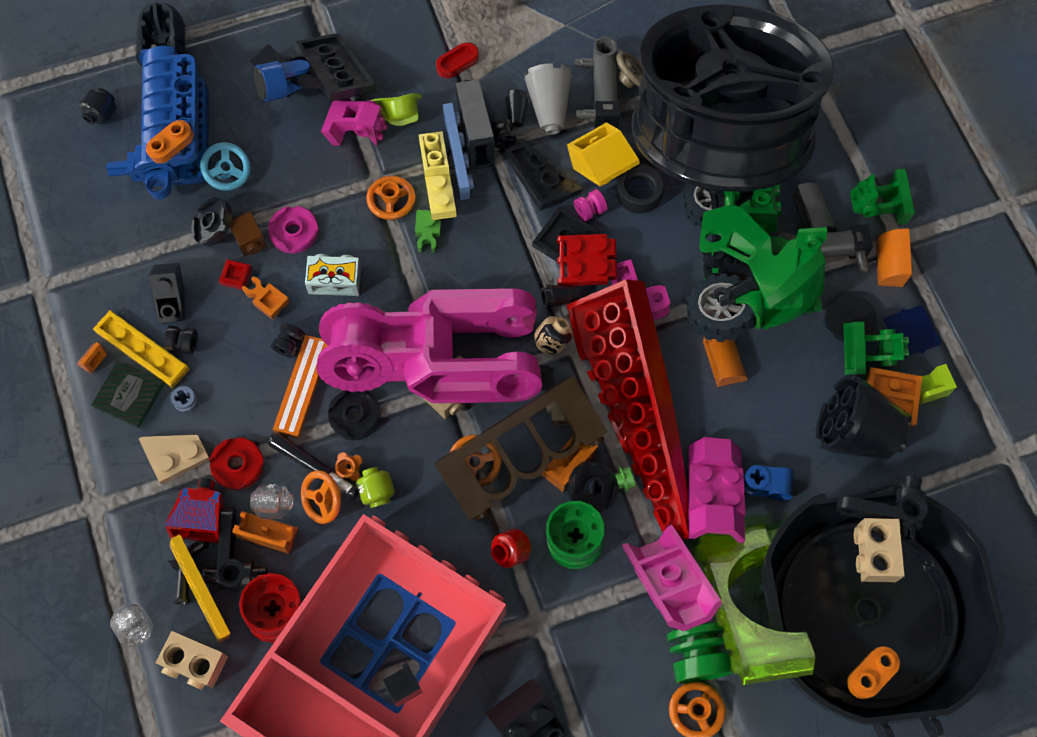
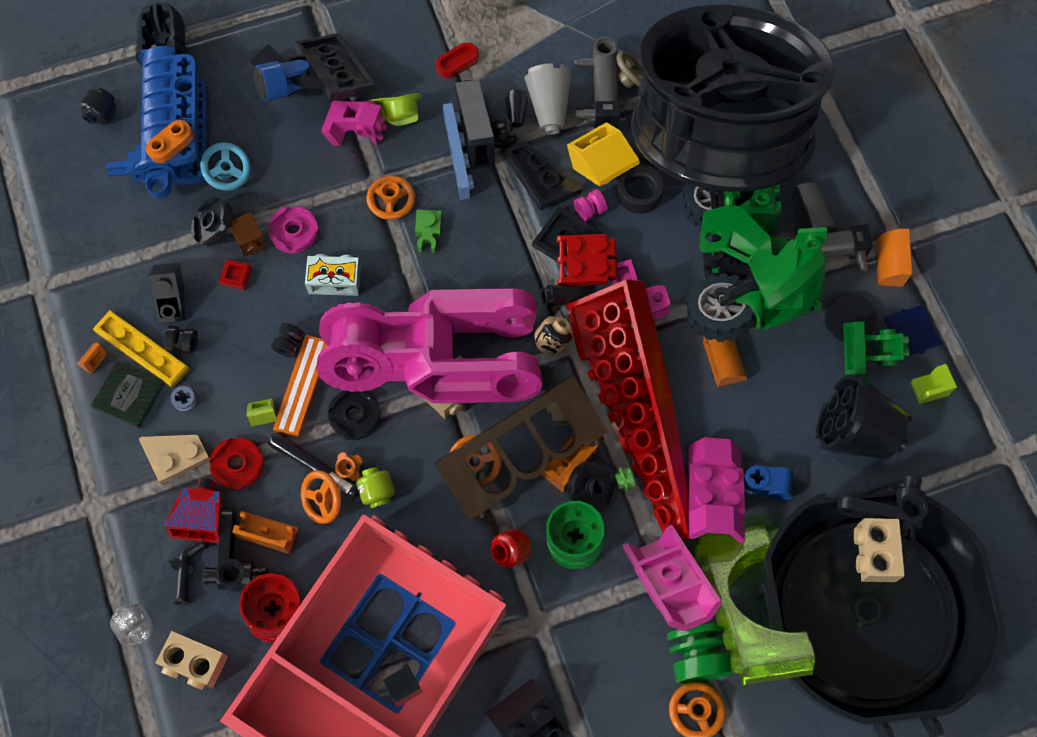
yellow tile [170,534,230,642] -> none
orange plate [242,276,290,320] -> none
clear head [250,484,293,519] -> none
light yellow slope [419,131,457,220] -> none
orange plate [848,647,900,699] -> none
green tile [850,169,915,225] -> none
orange wing [866,367,922,427] -> none
none -> lime slope [246,398,277,427]

